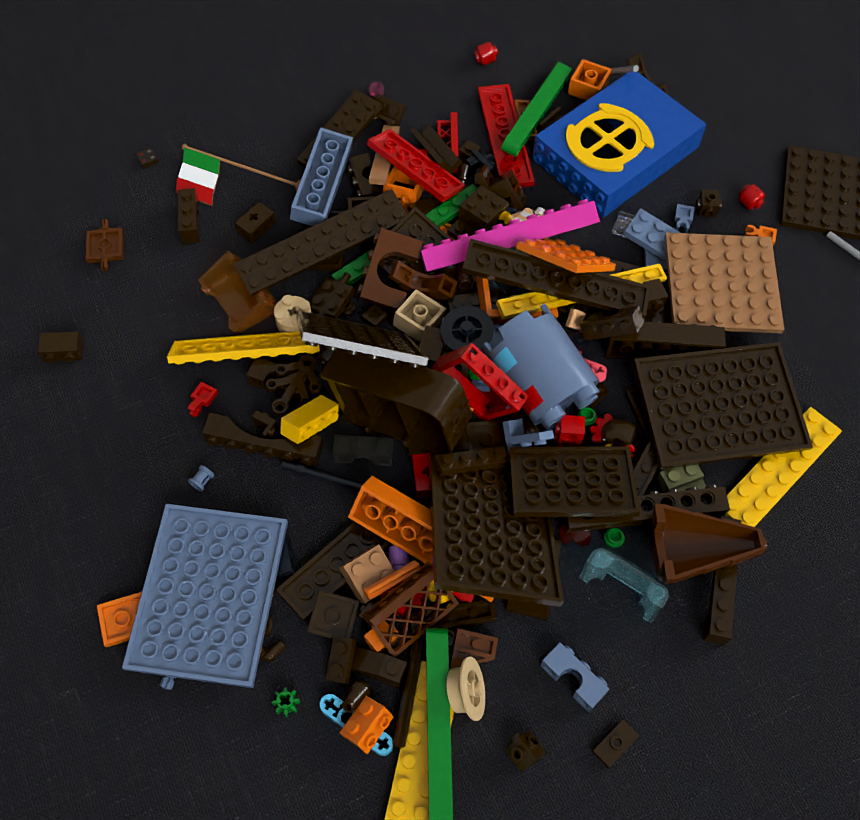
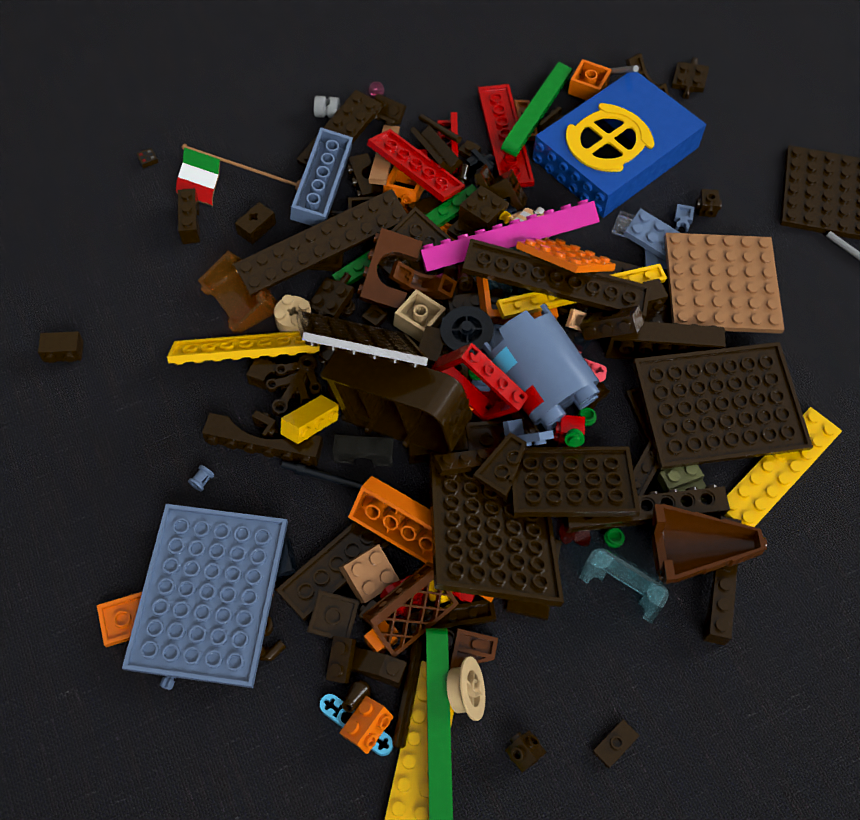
reddish brown plate [86,219,124,271] -> none
red plate [188,382,218,417] -> none
green gear [272,687,300,717] -> none
orange axle [364,560,421,600] -> none
medium lavender brick [389,544,409,571] -> none
red brick [412,453,430,499] -> none
red head [474,42,498,66] -> none
sand blue arch [540,643,609,712] -> none
dark brown piece [590,414,636,457] -> none
red head [739,184,765,210] -> none
orange plate [745,225,777,246] -> none
none -> light grey wheel [314,95,340,118]
none -> dark brown bar [419,114,462,143]
none -> dark brown wing [473,432,527,500]
none -> green plate [564,429,585,447]
none -> dark brown plate [672,57,710,99]

